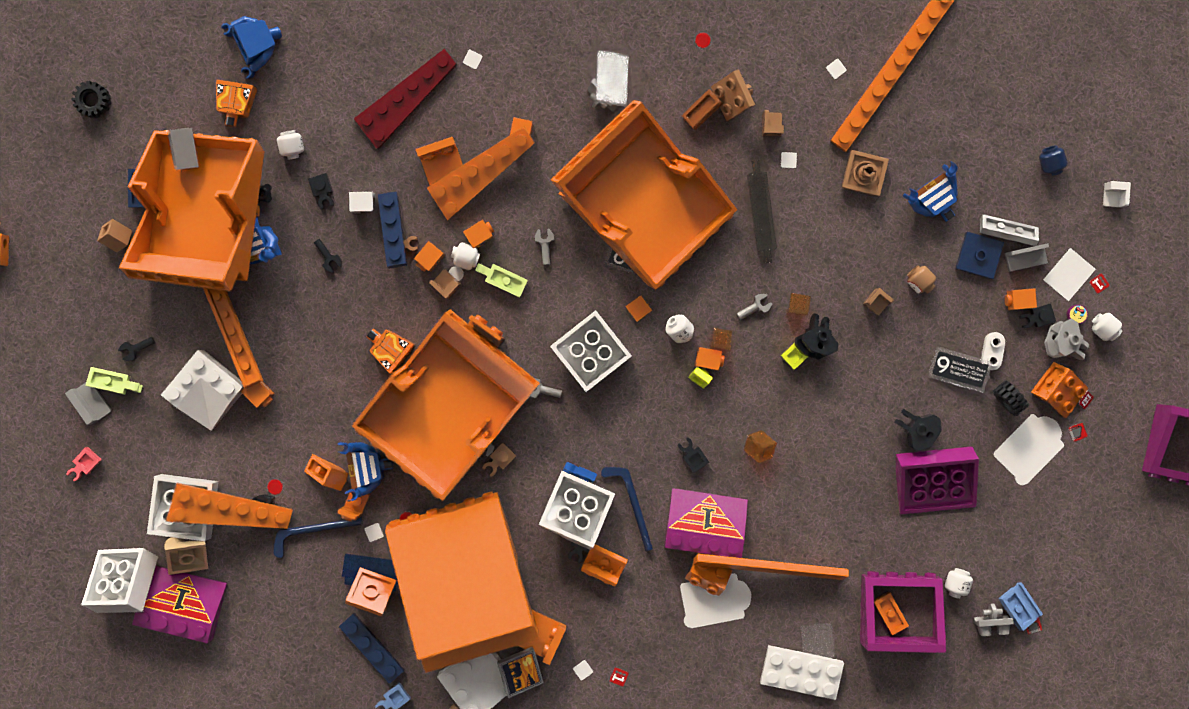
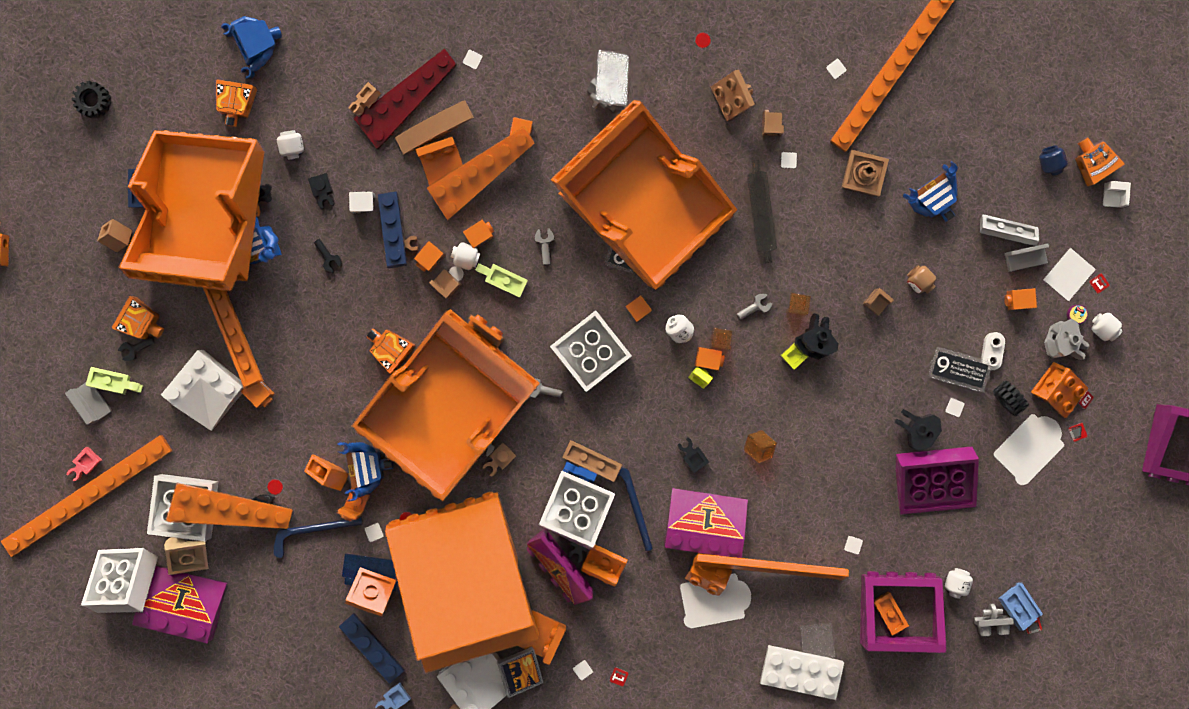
light grey hinge [167,128,199,170] -> none
dark orange tile [682,89,723,130] -> none
dark blue plate [955,232,1004,279] -> none
black plate [1019,303,1056,328] -> none
none -> orange plate [0,435,173,557]
none -> orange torso [112,296,164,339]
none -> medium nougat plate [349,82,381,117]
none -> medium nougat slope [395,100,474,155]
none -> magenta slope [526,528,593,605]
none -> medium nougat plate [562,440,623,482]
none -> white sticker [844,536,863,554]
none -> white sticker [946,398,964,417]
none -> orange torso [1075,137,1125,187]

